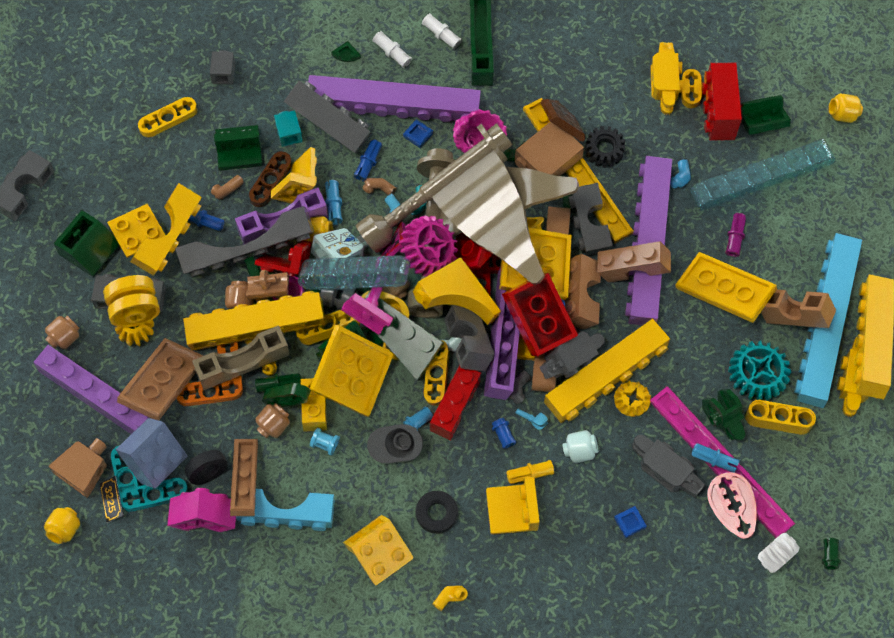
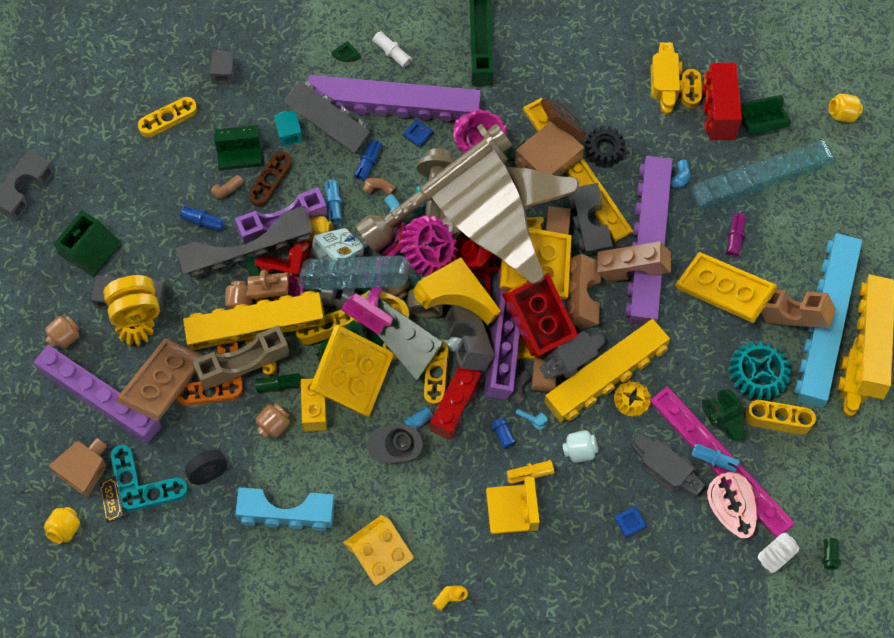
yellow hinge [107,203,165,258] -> none
sand blue brick [116,418,188,489] -> none
yellow arch [130,183,202,276] -> none
dark pink brick [167,488,236,532] -> none
medium nougat tile [230,439,258,516] -> none
dark green beam [262,383,311,407] -> none
yellow bracket [271,147,317,204] -> none
medium azure bush [310,428,340,455] -> none
black tyre [416,491,458,534] -> none
white pin [422,13,462,50] -> none

